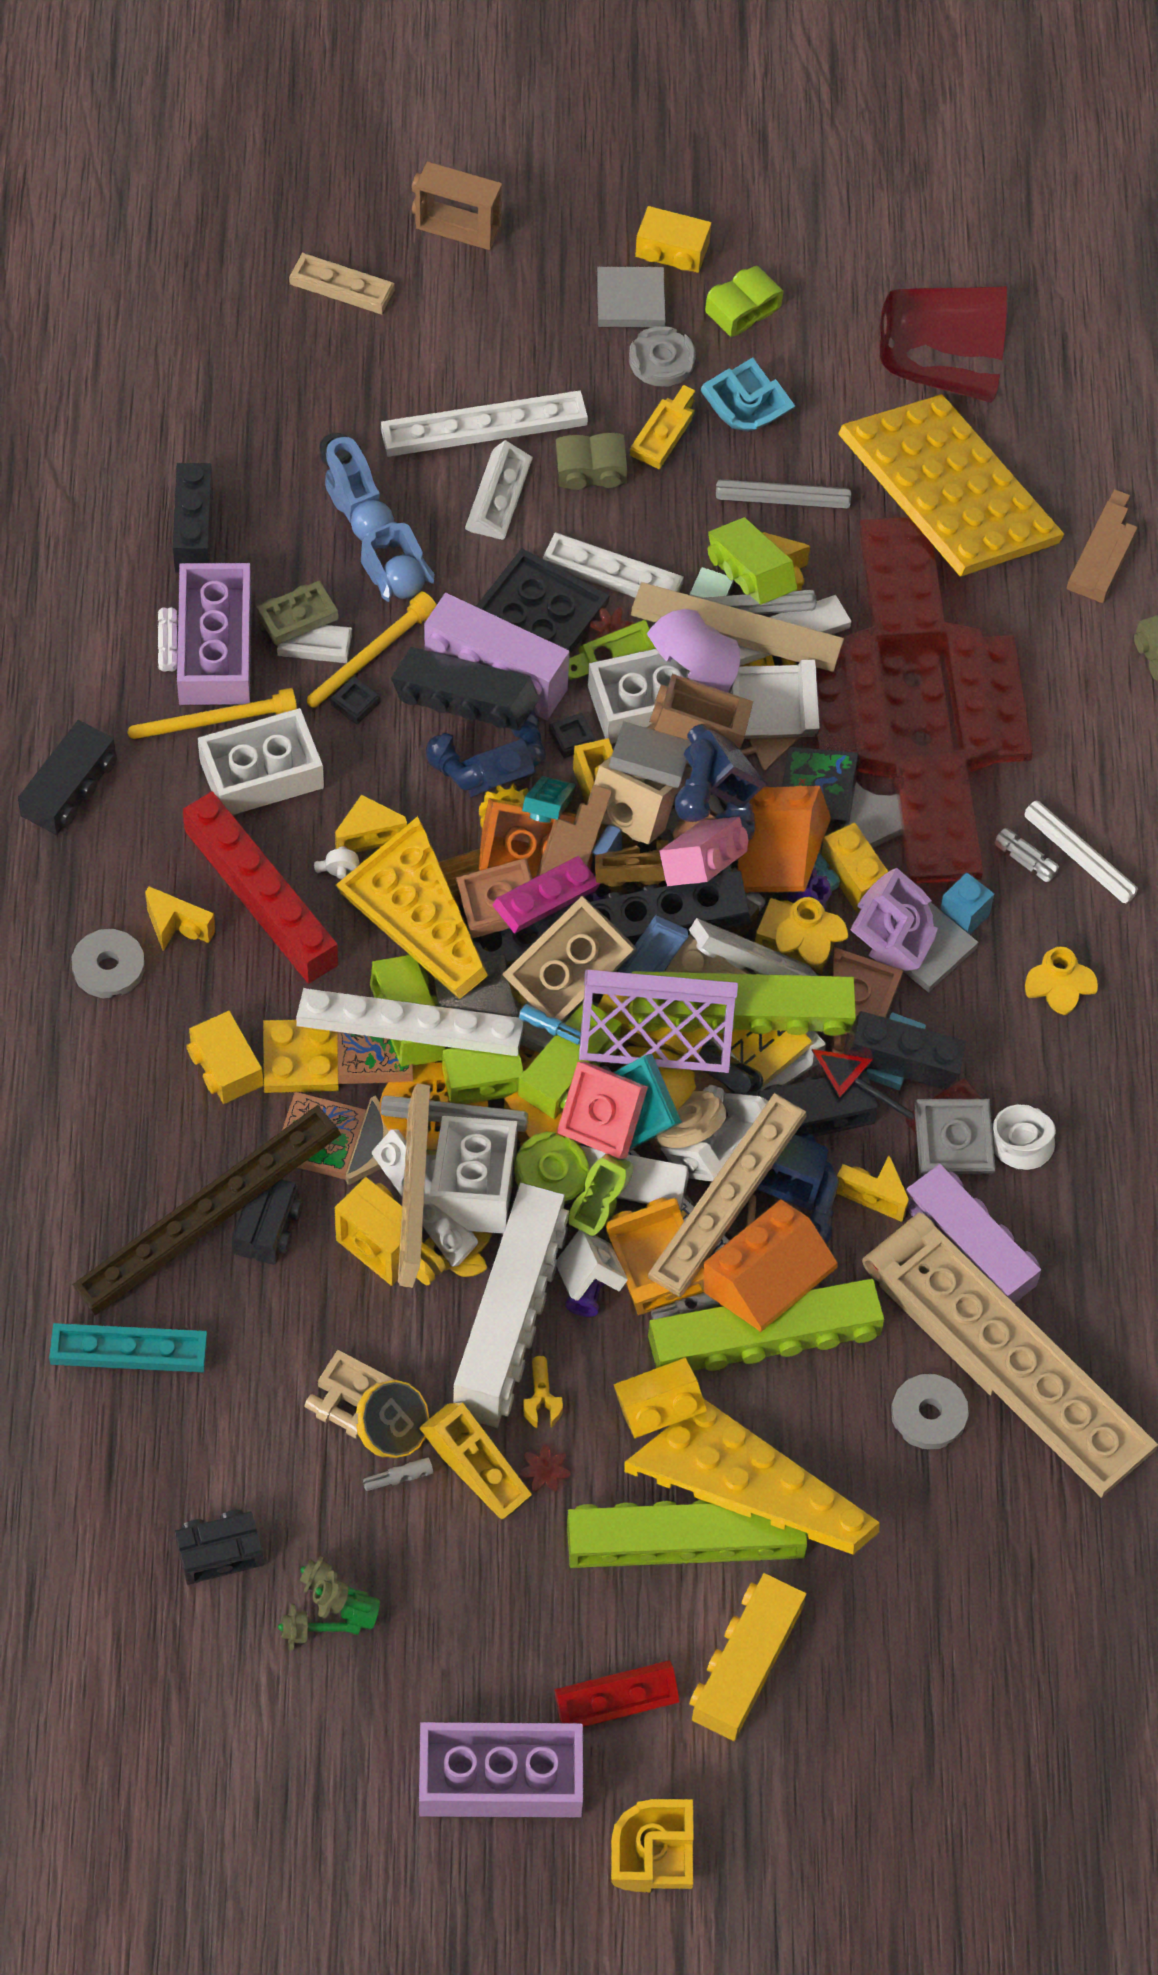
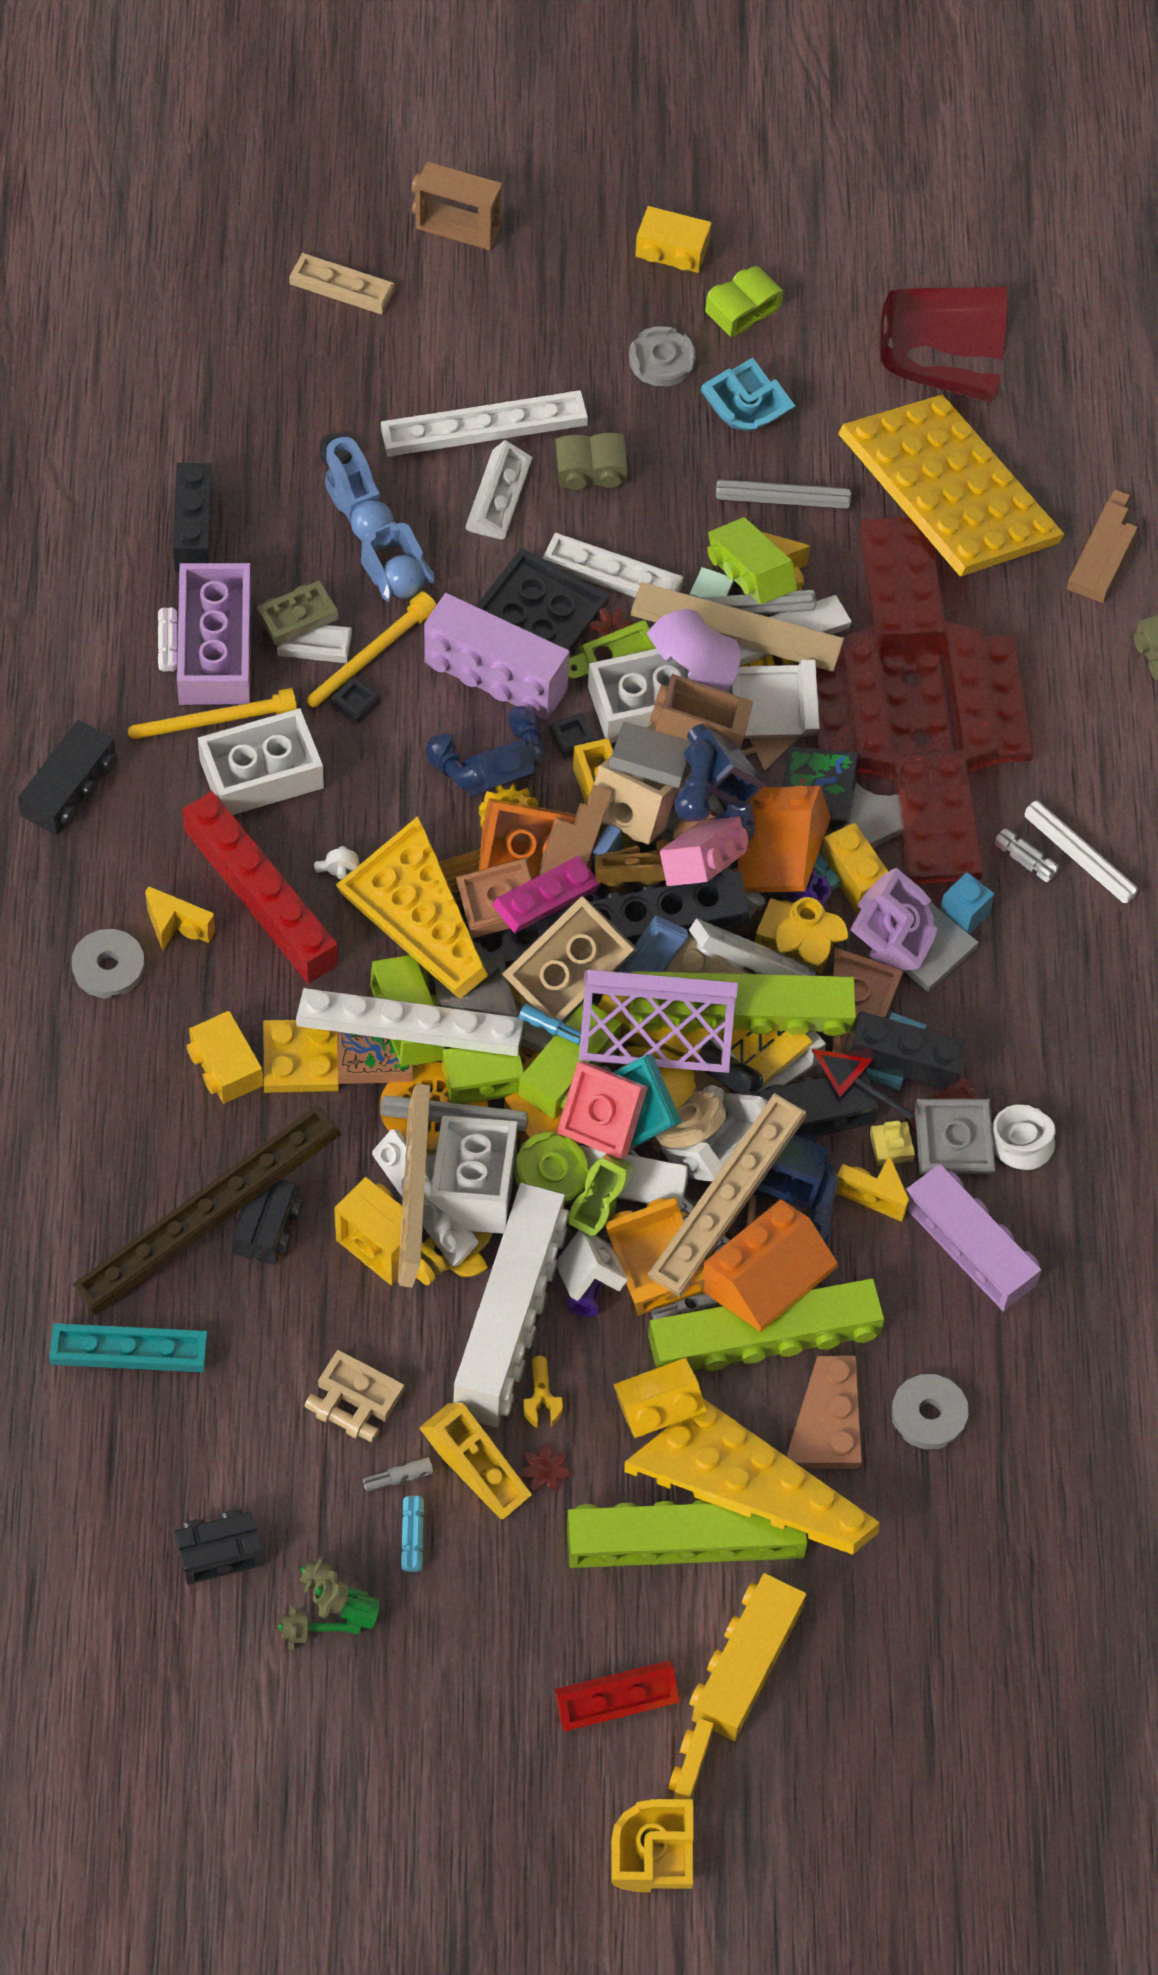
nougat tile [282,1092,367,1180] -> none
yellow slope [335,795,407,853] -> none
dark grey tile [346,1095,389,1185] -> none
black tile [356,1380,429,1458] -> none
black brick [391,647,539,731] -> none
lavender brick [419,1722,583,1817] -> none
teal plate [522,776,577,823] -> none
light grey tile [597,267,665,327] -> none
yellow hinge [630,385,695,470] -> none
tan hinge [862,1213,1158,1498] -> none
yellow plate [1025,947,1098,1015] -> none
none -> medium azure axle [401,1496,424,1572]
none -> yellow plate [668,1718,713,1799]
none -> nougat wing [786,1356,862,1469]
none -> light yellow tile [870,1121,915,1166]

